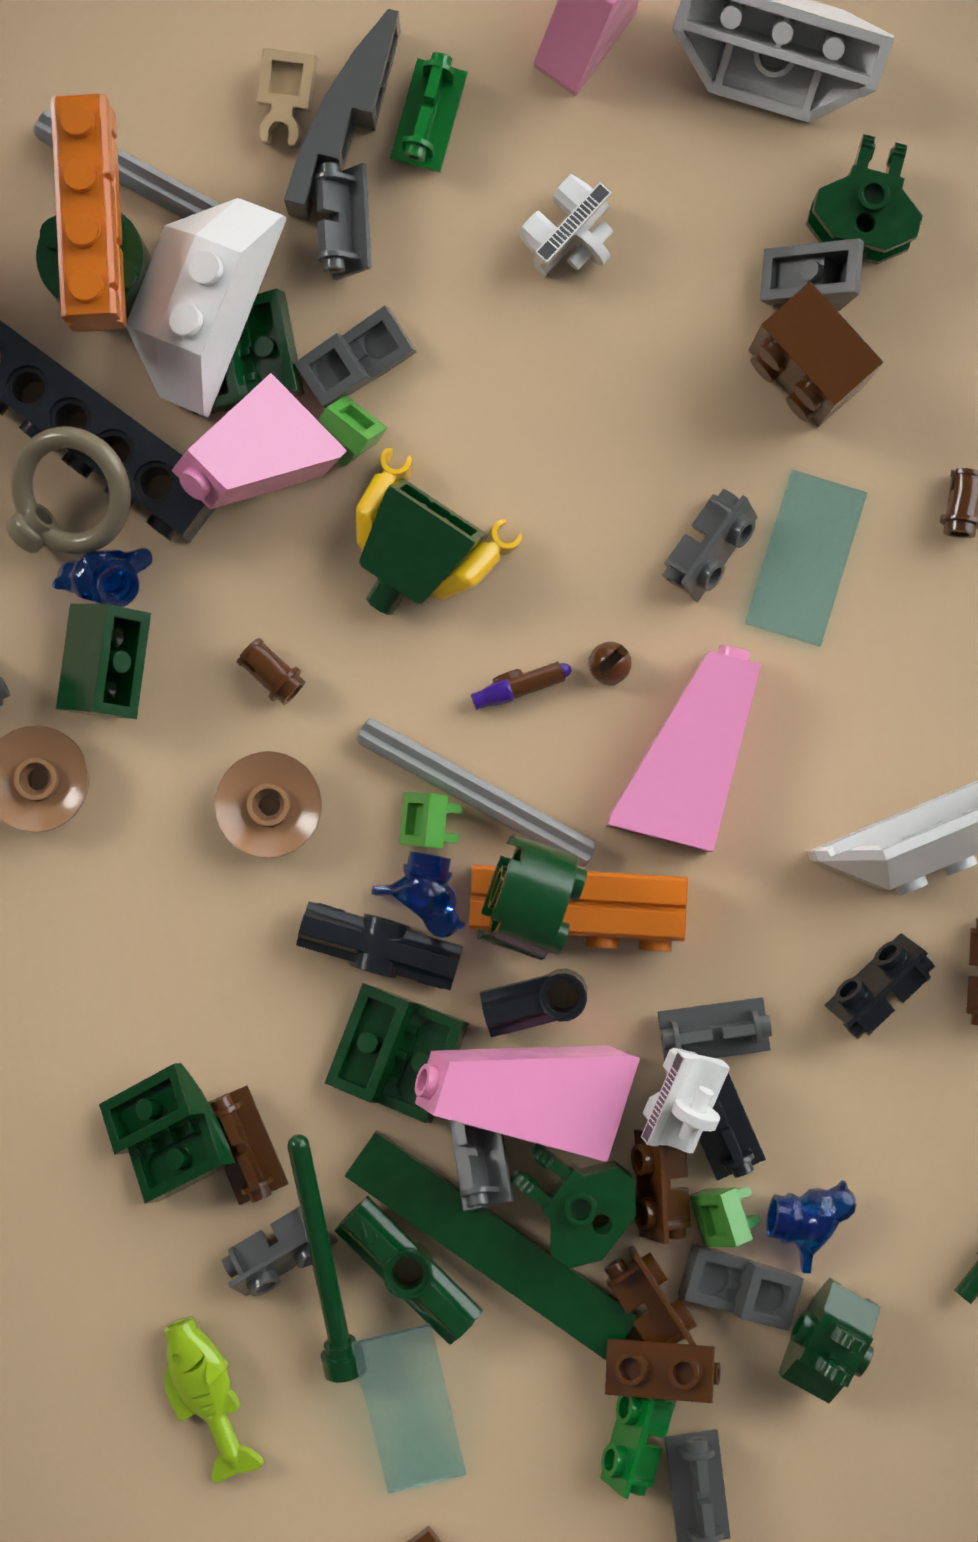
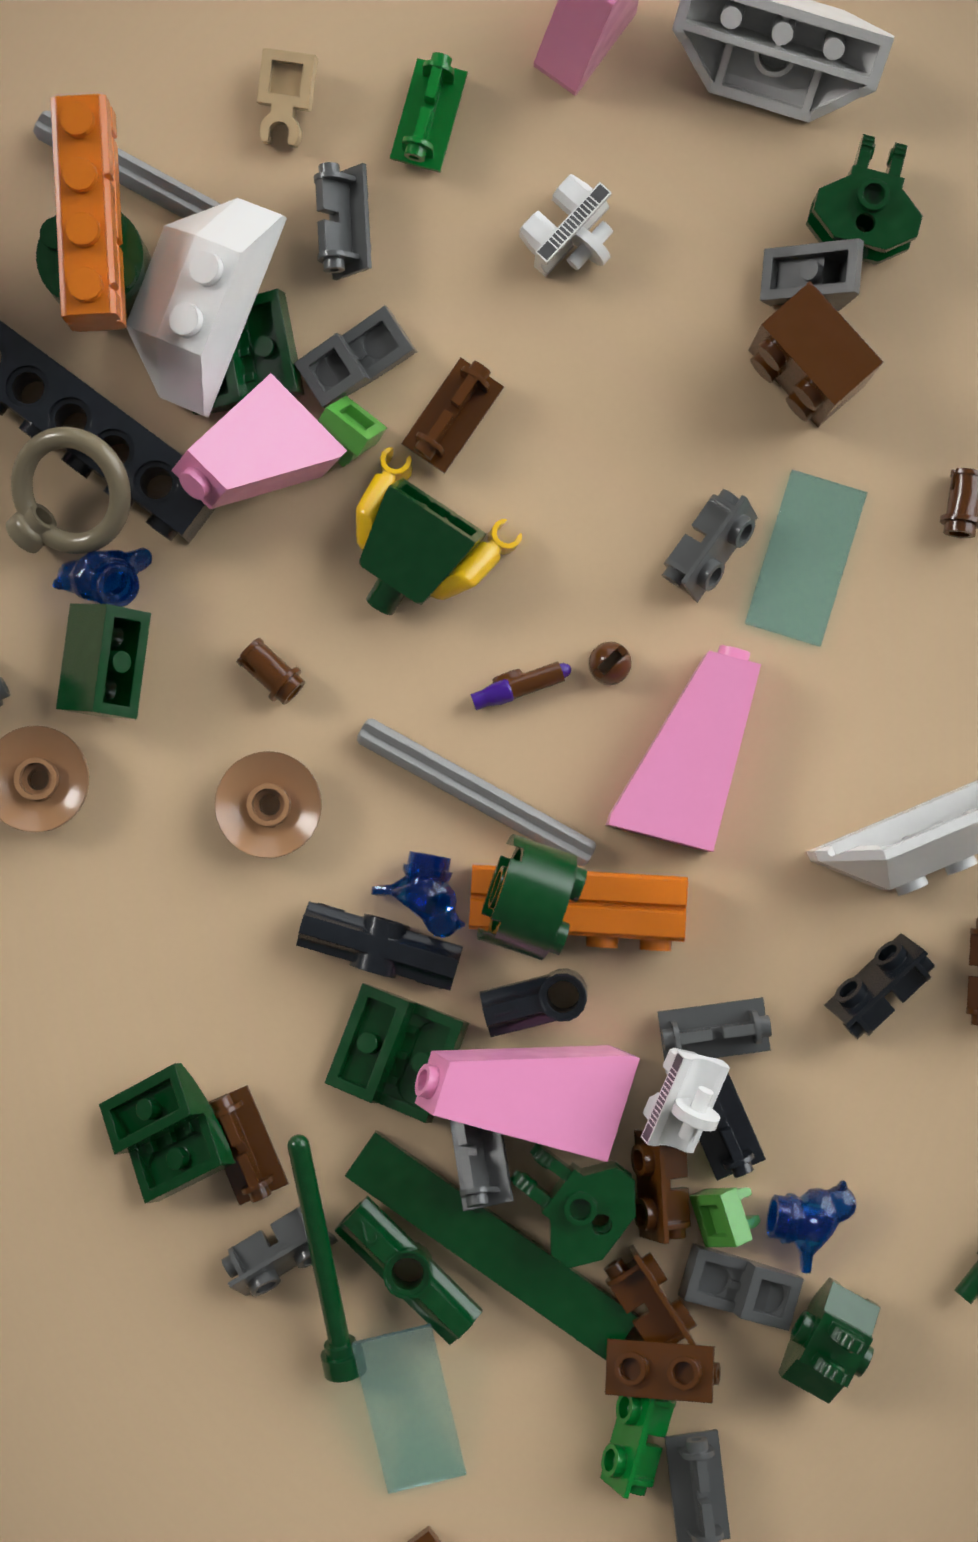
lime animal [163,1316,264,1483] -> none
dark grey slope [284,9,401,220] -> none
bright green tile [399,792,463,849] -> none
none -> reddish brown hinge [401,357,504,474]

